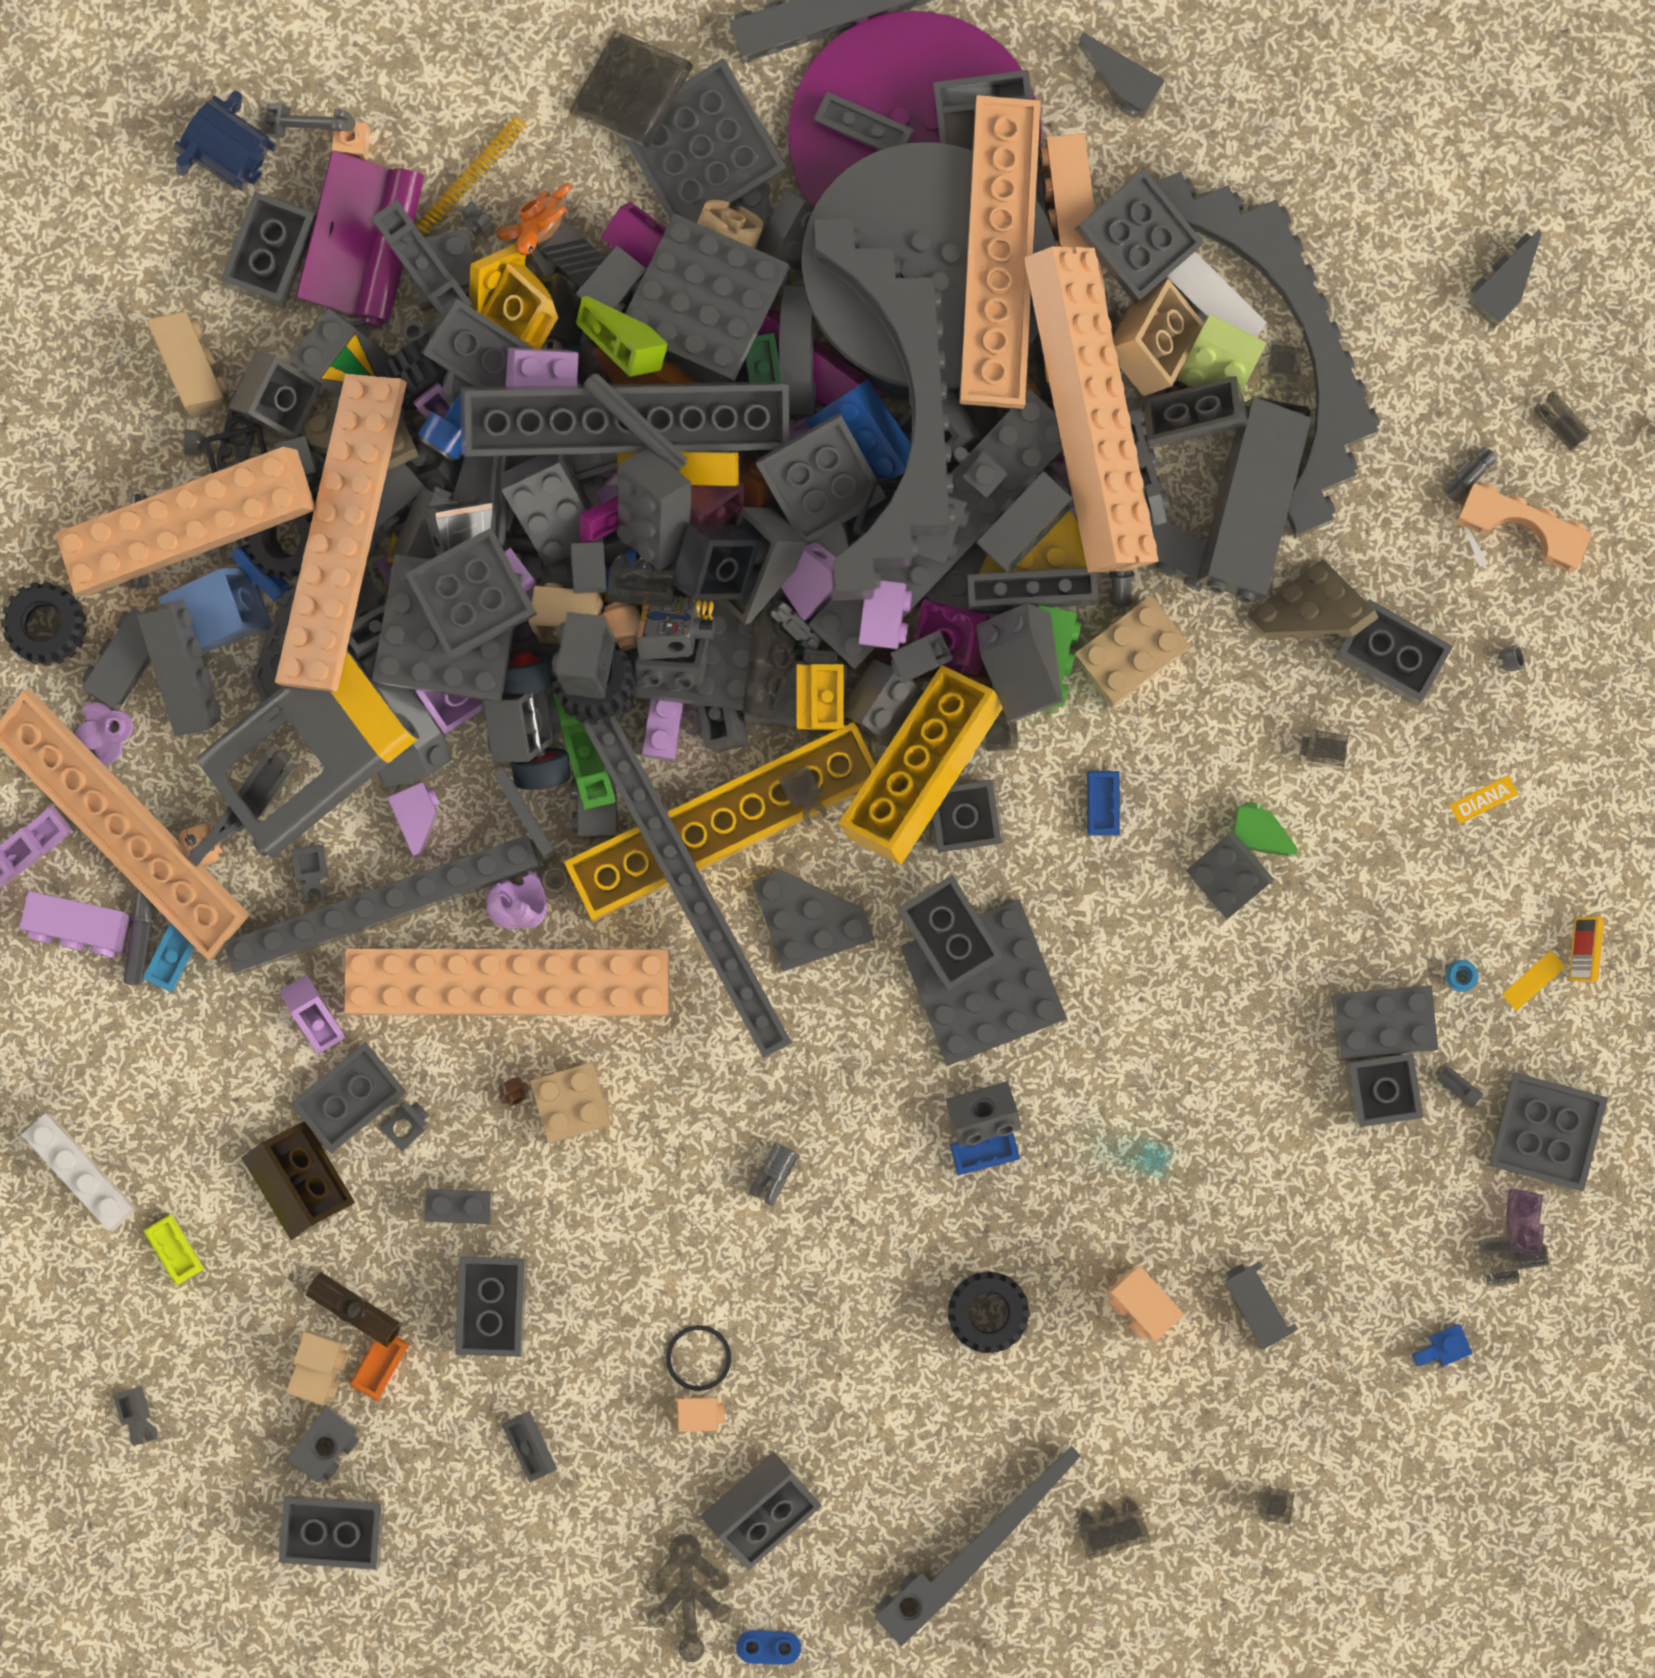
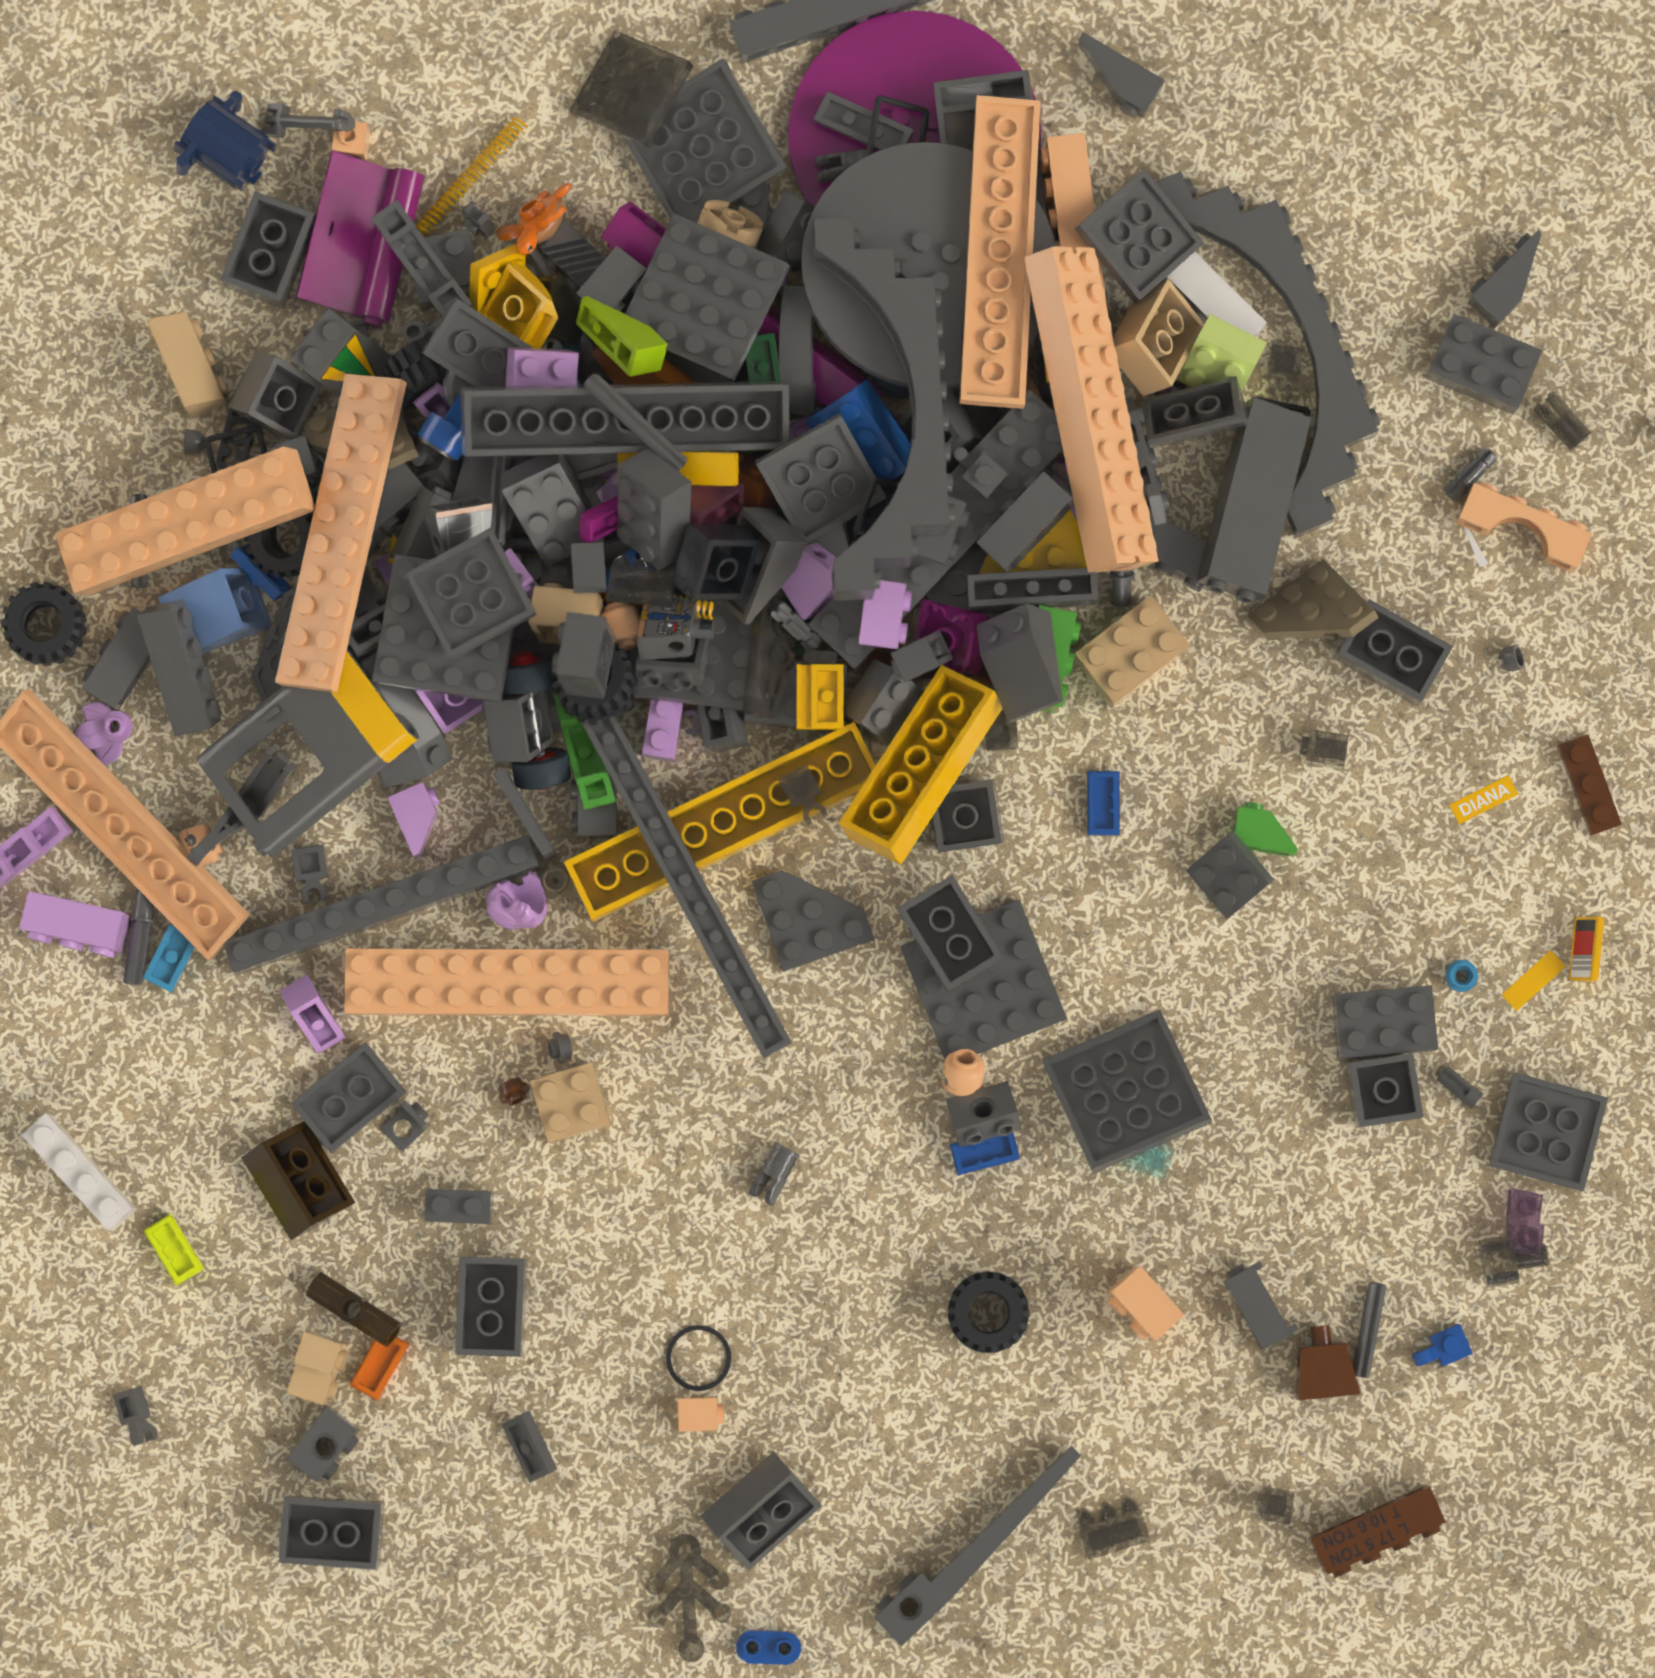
none -> dark grey plate [548,1032,572,1064]
none -> dark grey hinge [815,149,867,184]
none -> black piece [866,95,929,157]
none -> light nougat head [942,1049,985,1096]
none -> dark grey plate [1042,1010,1212,1174]
none -> reddish brown torso [1295,1325,1360,1401]
none -> reddish brown brick [1308,1485,1447,1578]
none -> dark grey axle [1353,1282,1386,1378]
none -> dark grey brick [1425,314,1543,415]
none -> reddish brown plate [1557,734,1622,836]

